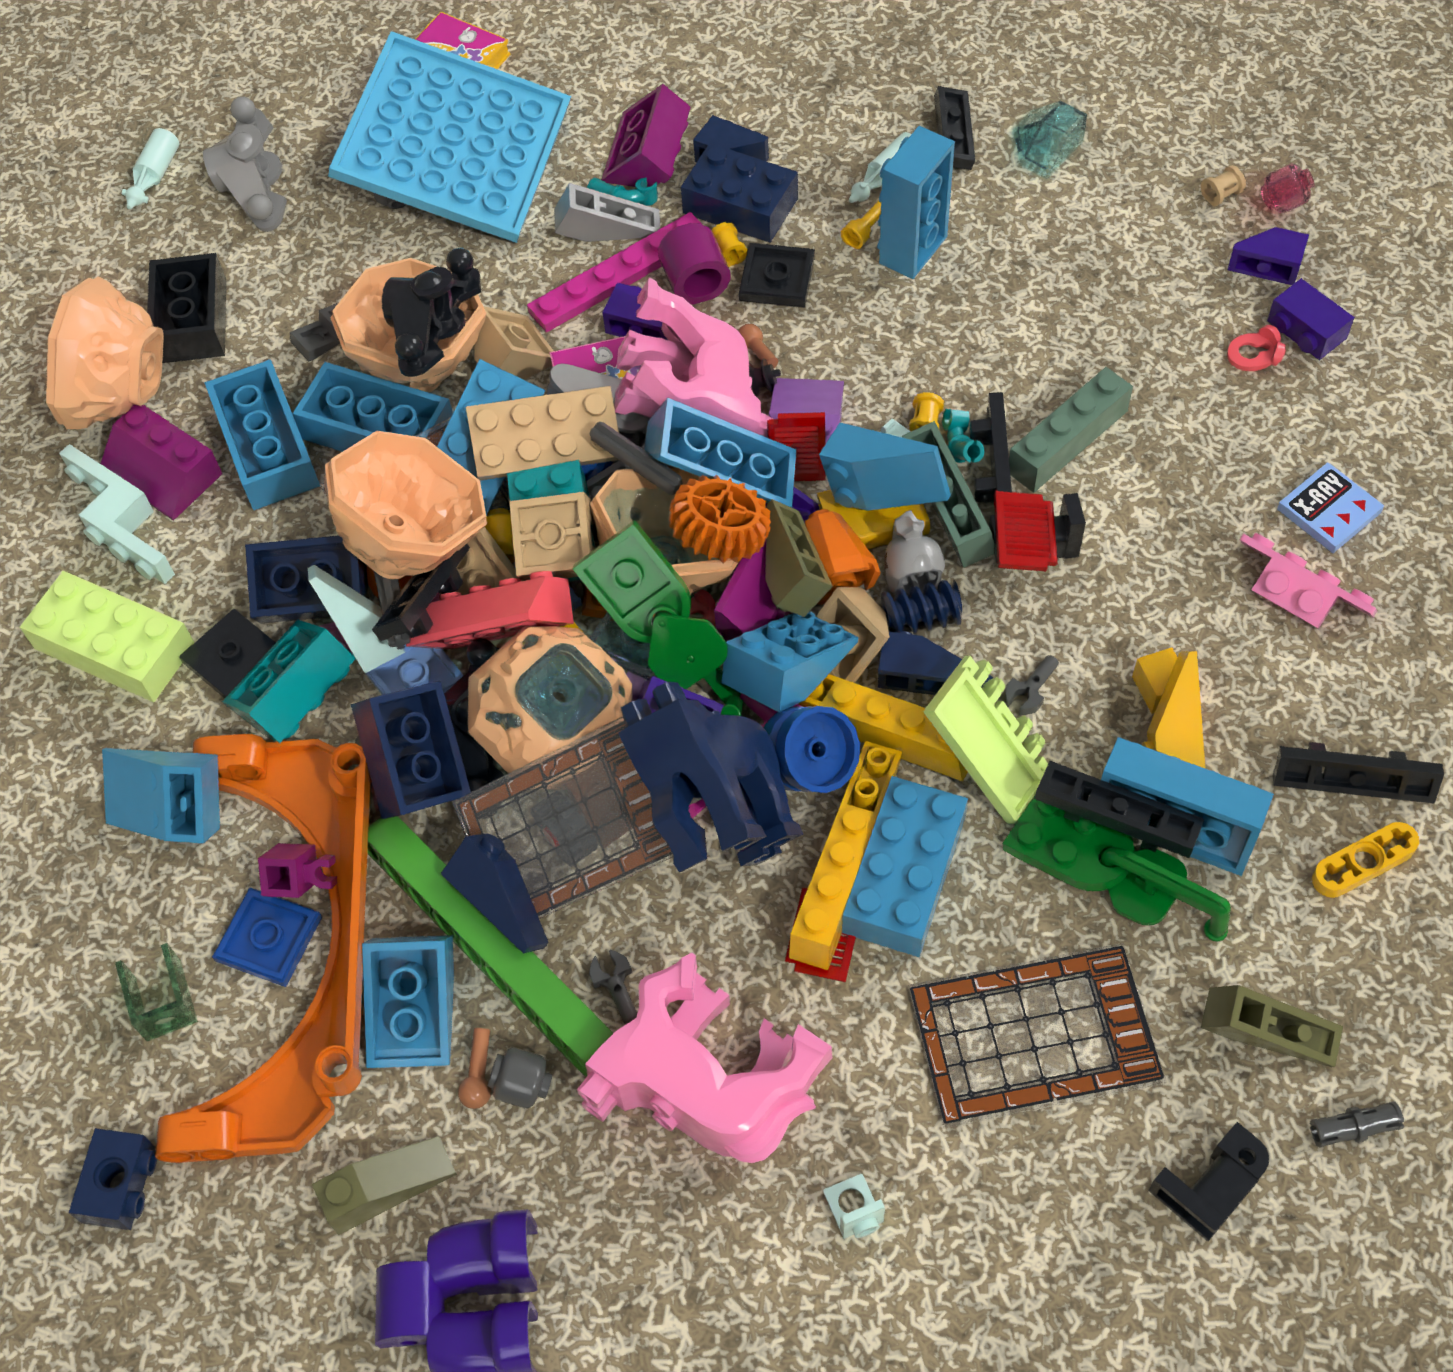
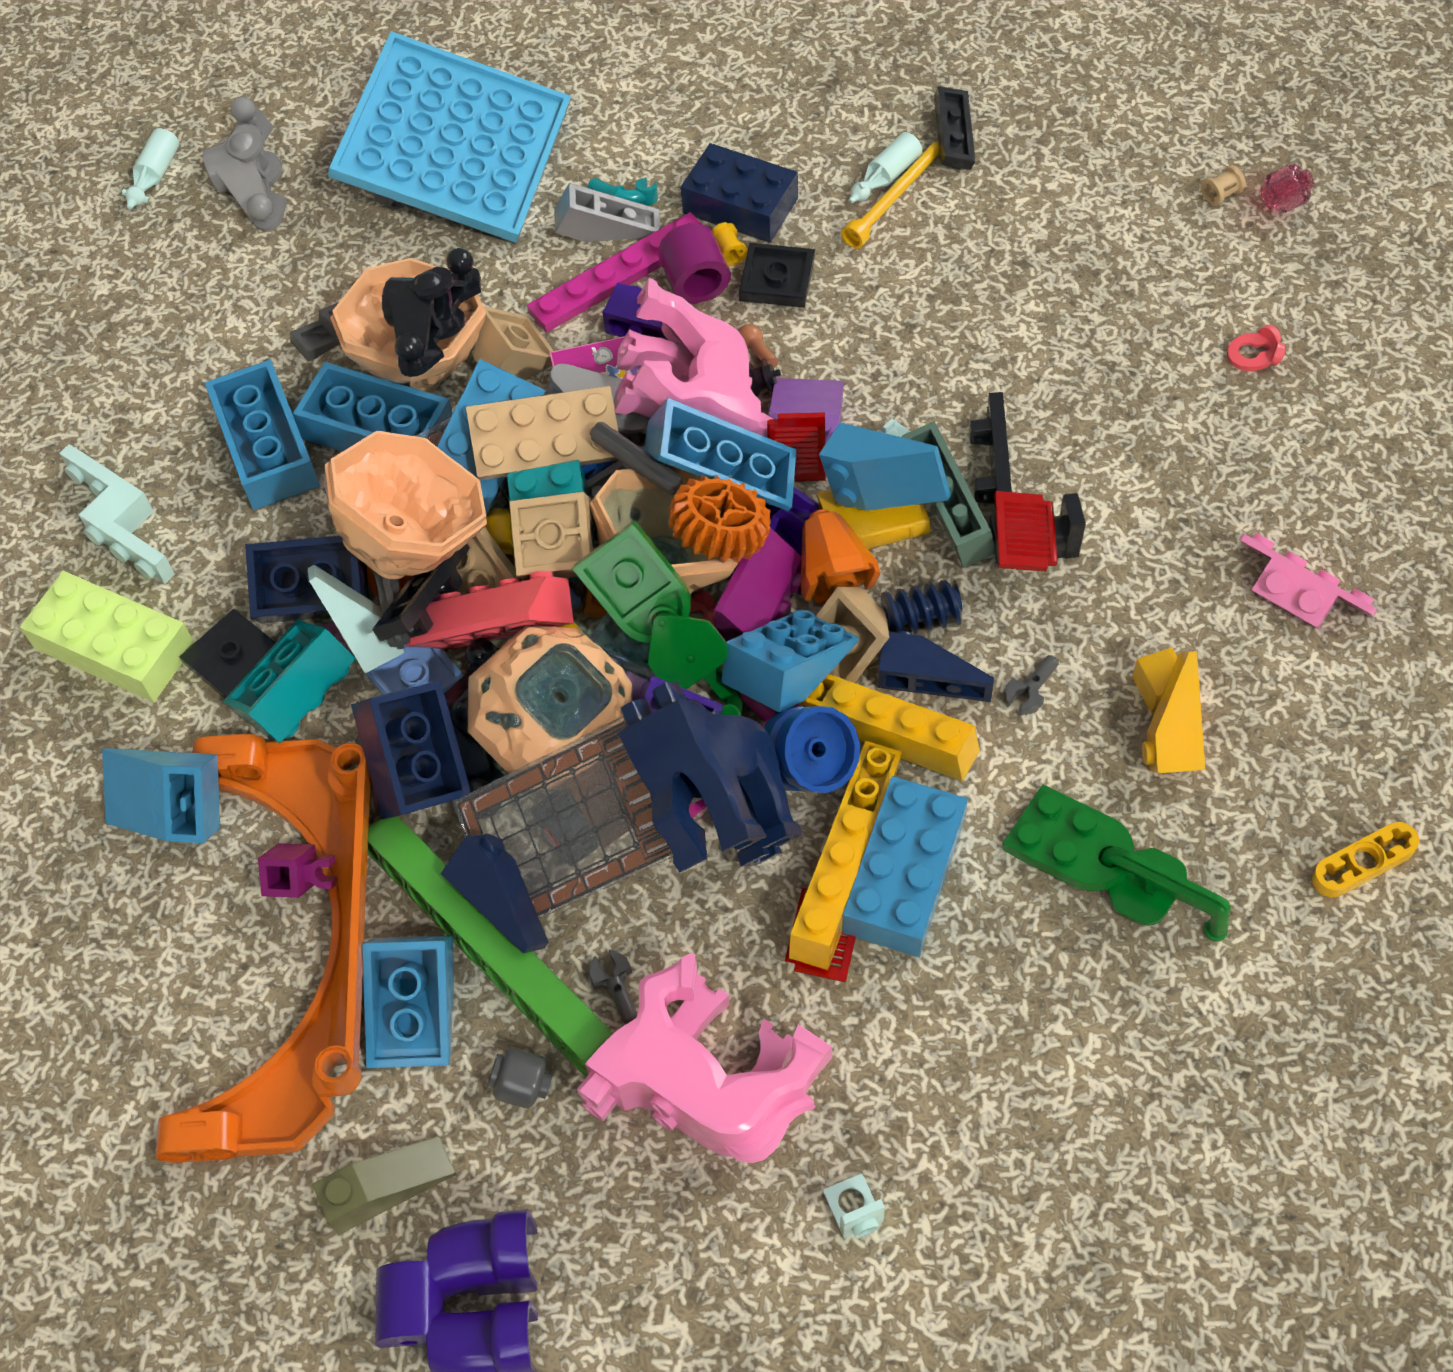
light nougat rock [46,276,164,429] -> none
dark blue brick [69,1128,157,1230] -> none
magenta slope [100,405,222,521] -> none
clear green piece [115,943,198,1041] -> none
black brick [147,253,226,363] -> none
blue tile [212,888,322,987] -> none
piece [415,12,511,69] -> none
nougat bar [458,1028,492,1109] -> none
magenta slope [601,84,691,187] -> none
dark blue slope [693,115,769,163] -> none
olive slope [766,499,833,617] -> none
dark azure brick [877,126,955,279] -> none
light grey piece [884,510,945,595] -> none
piece [908,943,1167,1129] -> none
yellow bush [909,392,944,431] -> none
yellowish green hinge [923,656,1048,824] -> none
teal piece [942,409,985,463] -> none
sand green brick [1009,367,1133,493] -> none
clear light blue slope [1012,100,1088,179] -> none
black hinge [1034,761,1204,858] -> none
dark azure slope [1101,737,1274,876] -> none
black piece [1148,1122,1269,1241] -> none
olive slope [1201,985,1343,1067] -> none
dark purple slope [1227,227,1309,285] -> none
dark purple brick [1267,278,1355,361] -> none
black hinge [1273,742,1444,804] -> none
light blue tile [1277,462,1384,553] -> none
dark grey pin [1310,1101,1404,1148] -> none

